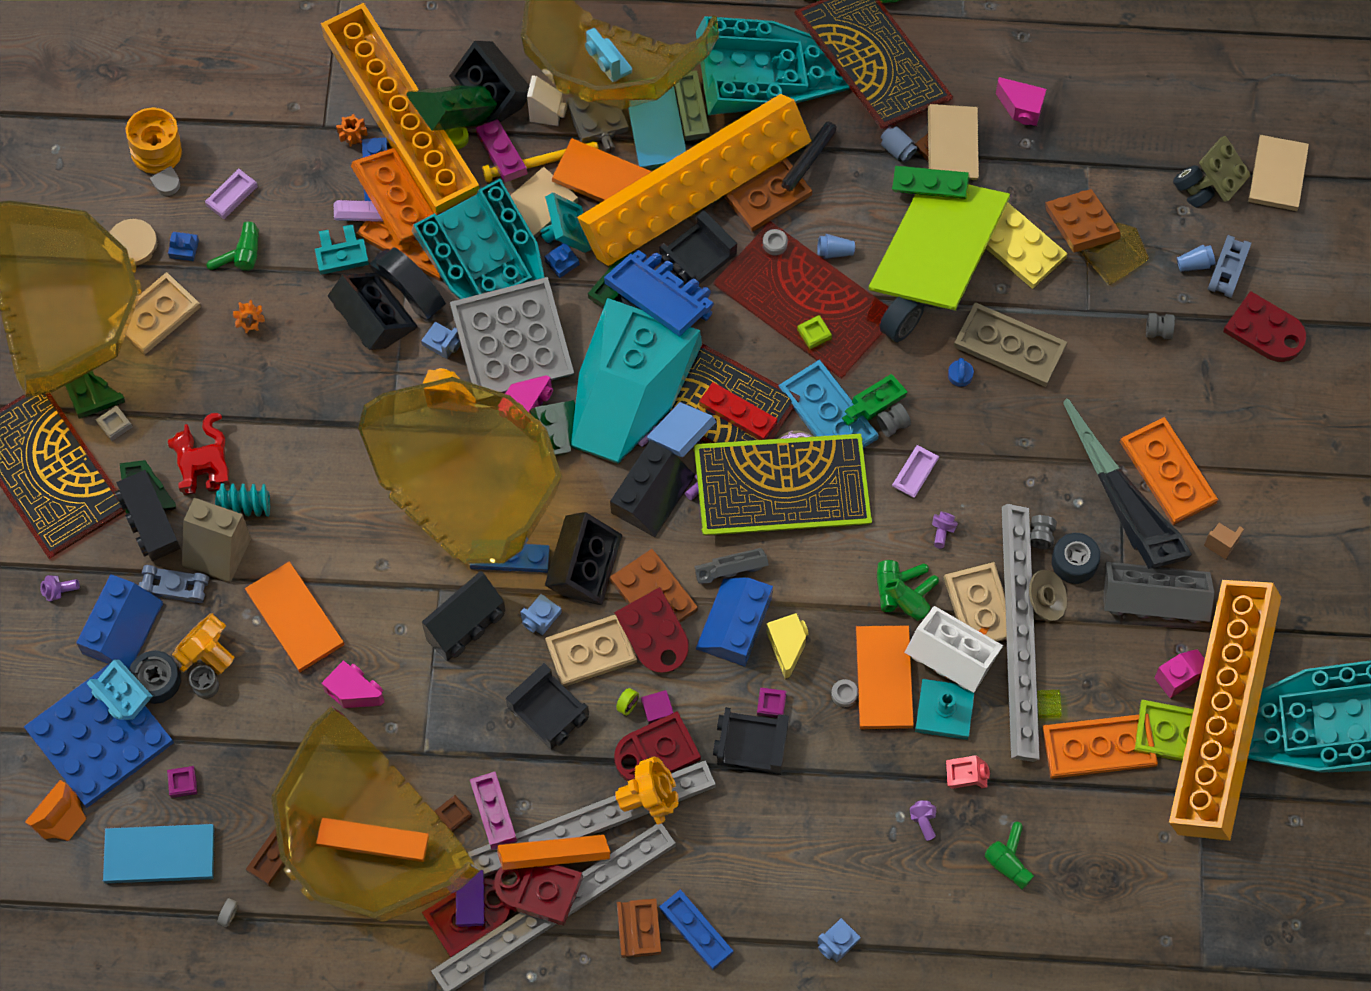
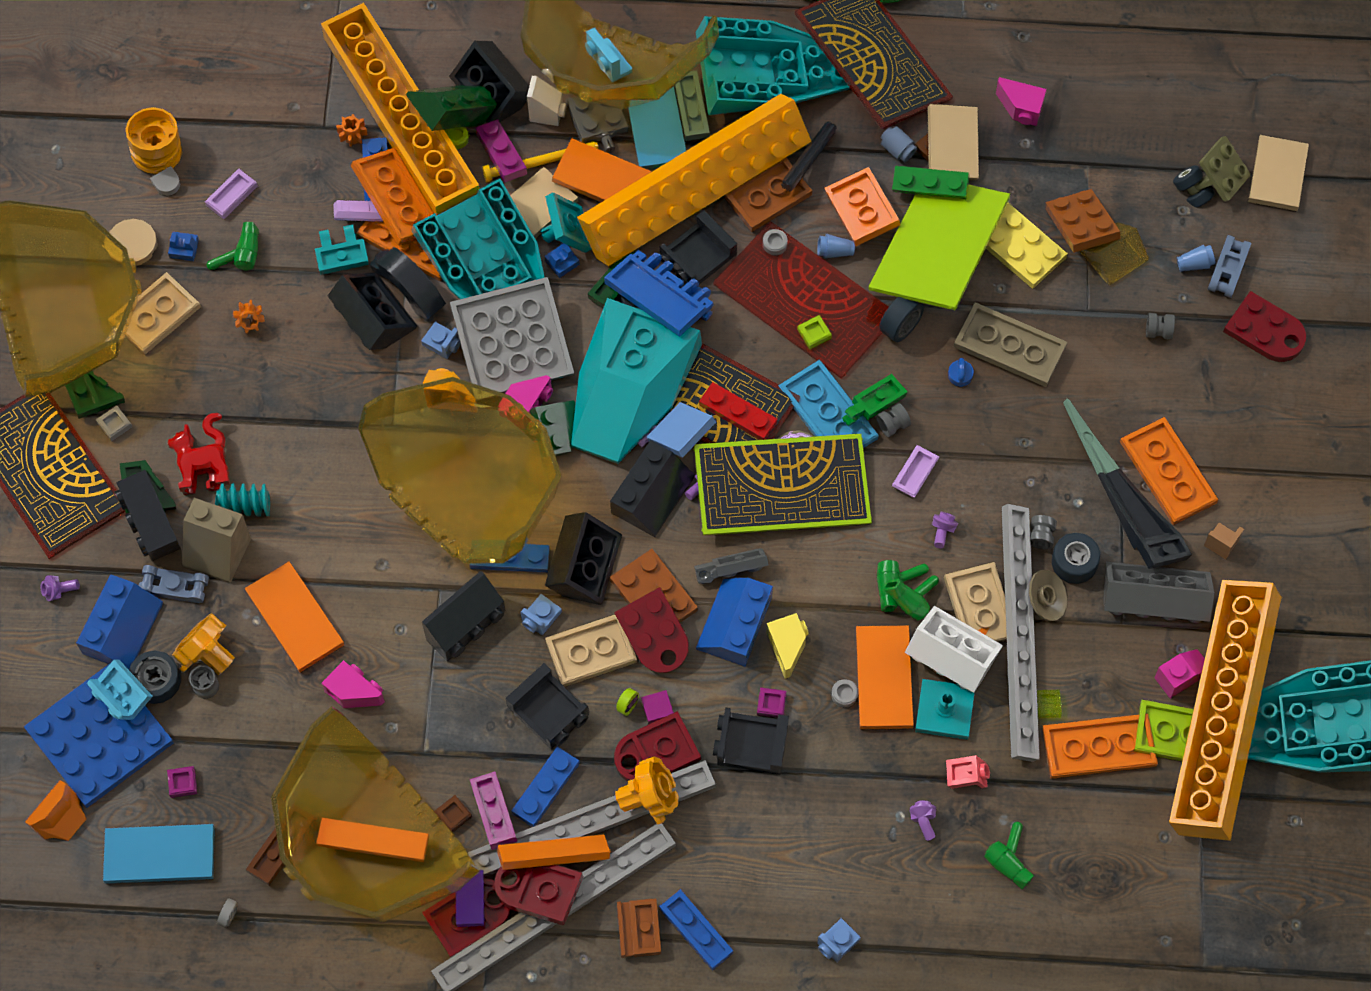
none -> blue plate [511,747,580,827]
none -> orange plate [824,167,900,246]

